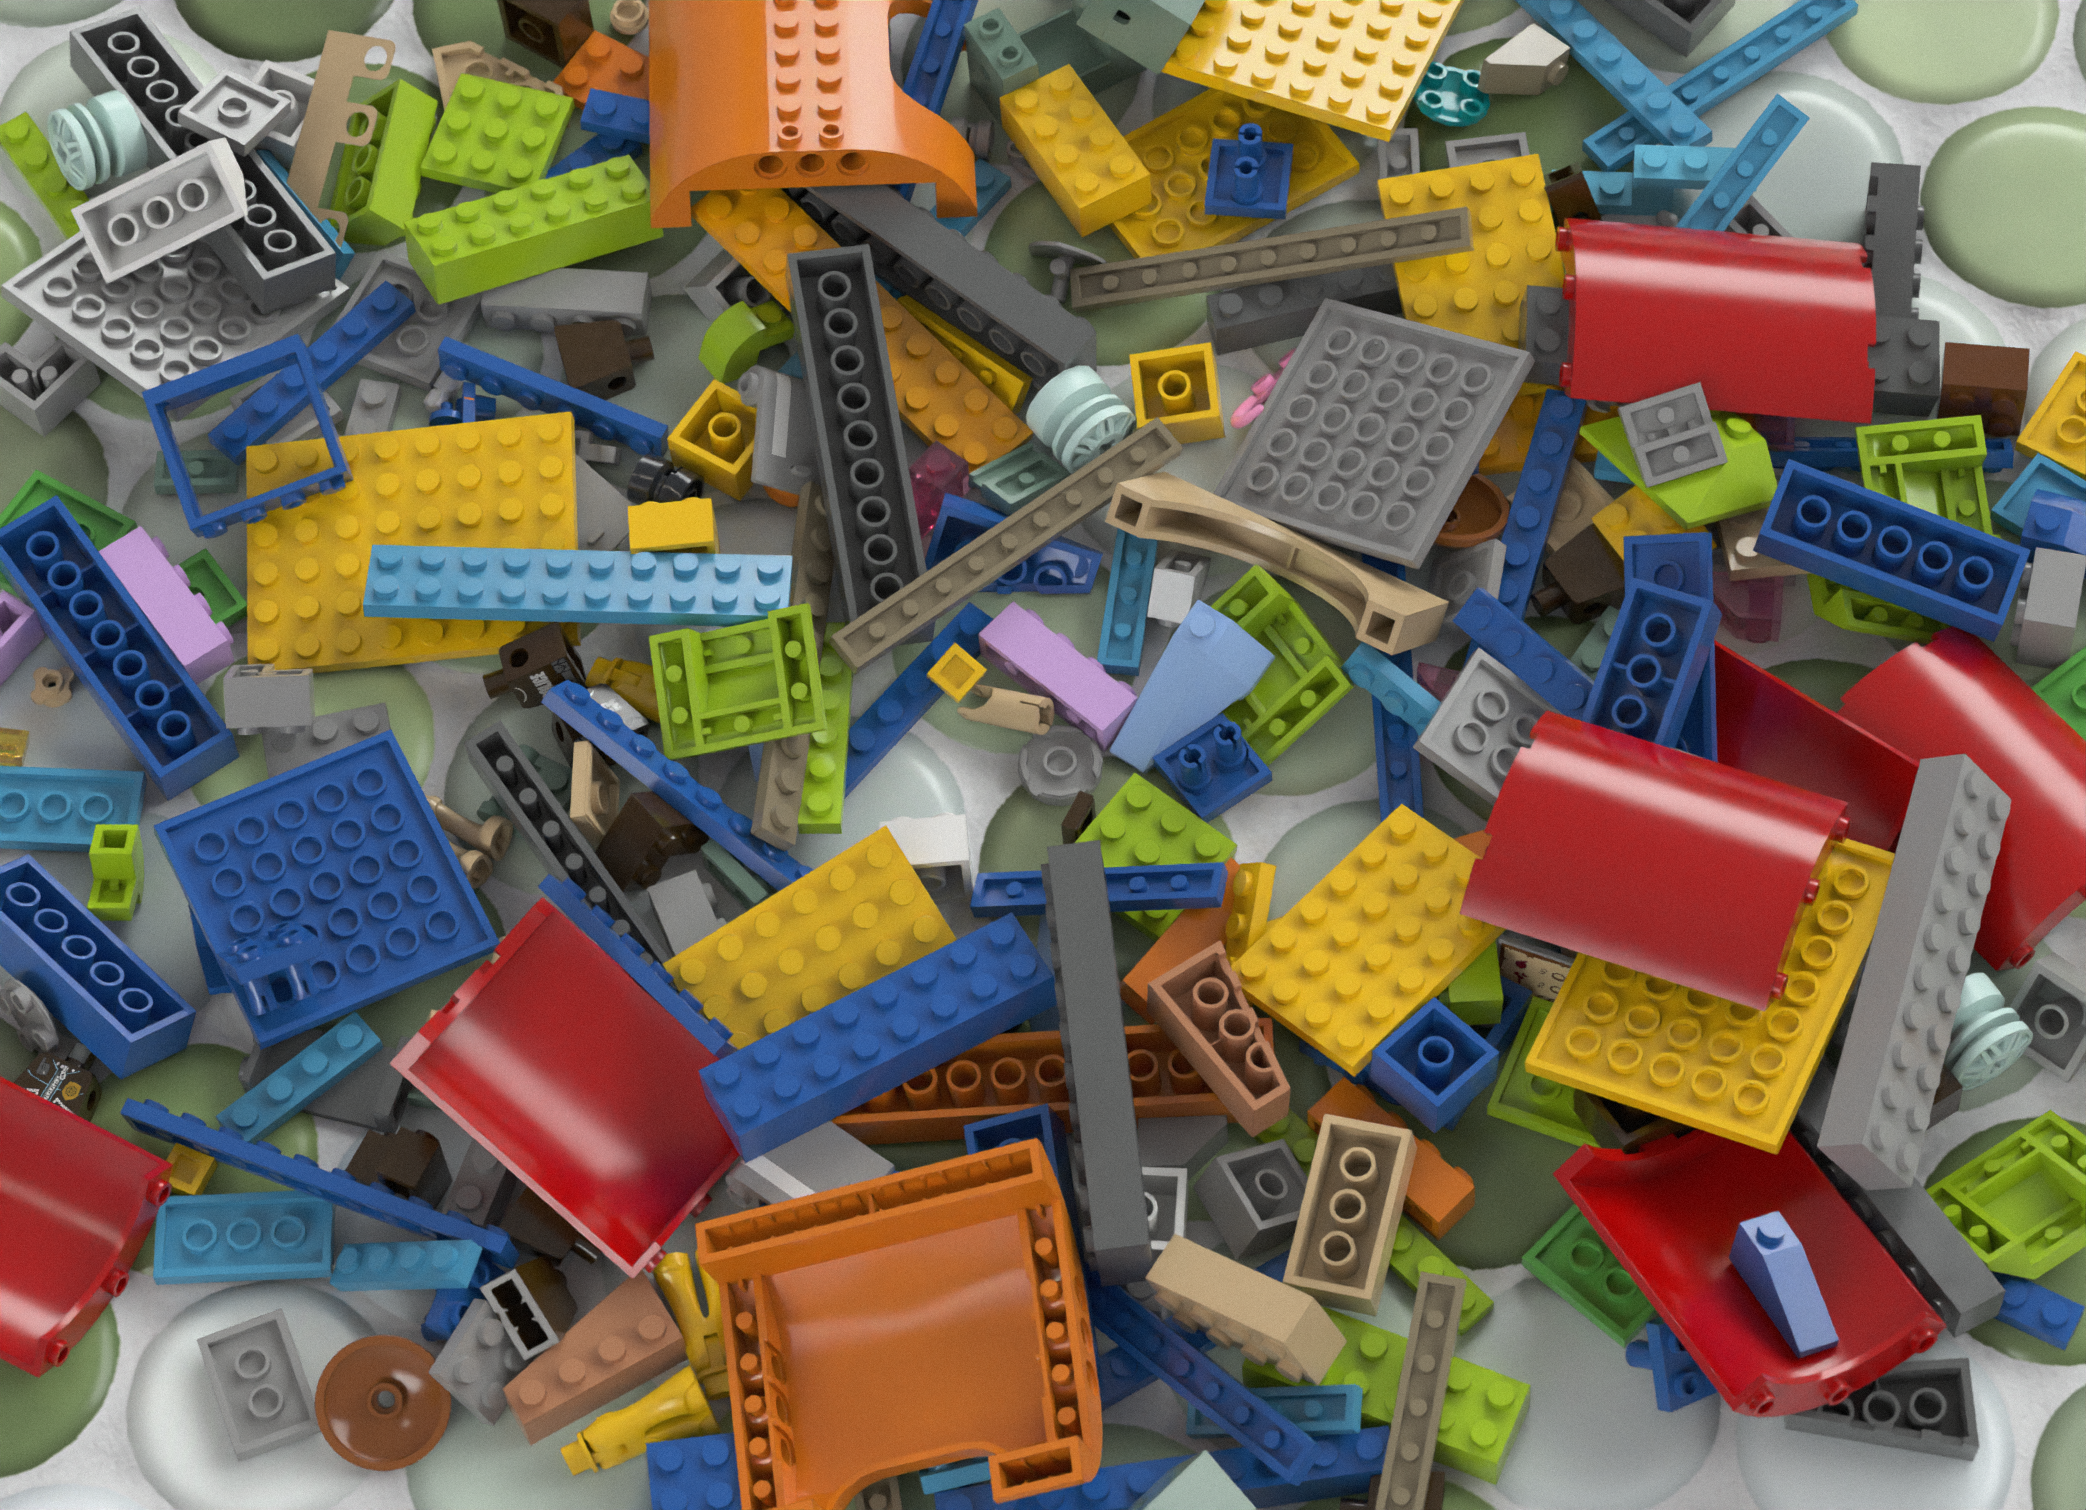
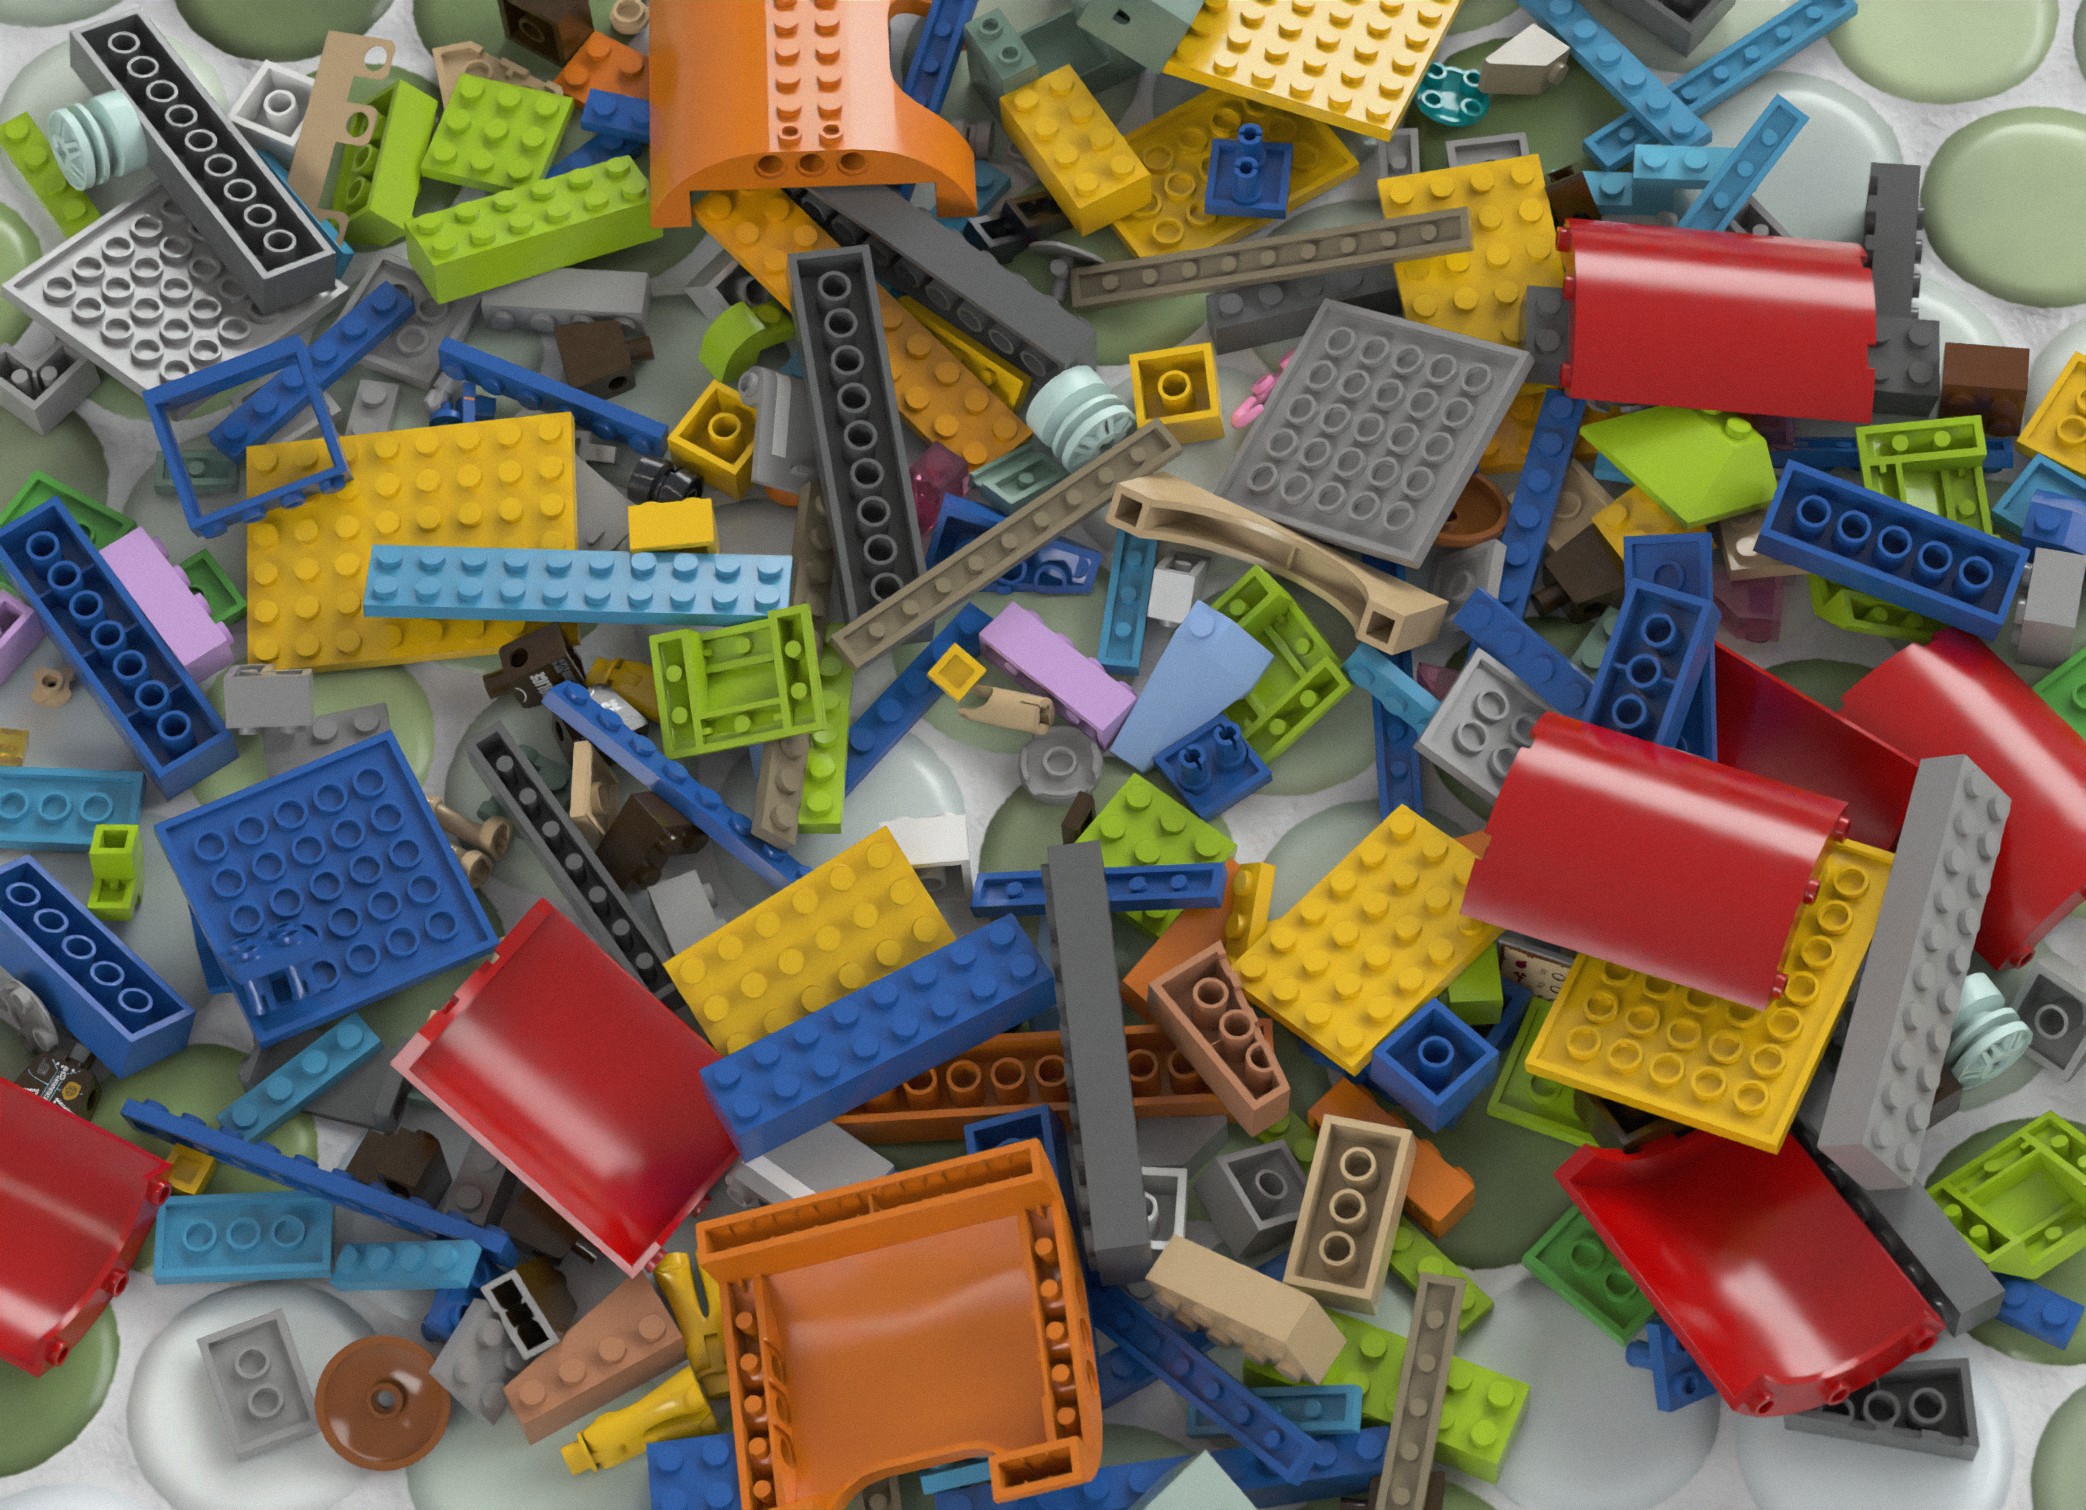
white slope [71,137,248,284] -> none
light grey plate [178,68,291,157] -> none
blue plate [537,874,739,1059] -> none
sand green plate [700,839,771,911] -> none
light grey slope [1618,382,1728,488] -> none
slope [1729,1211,1839,1358] -> none
none -> black slope [962,190,1074,265]

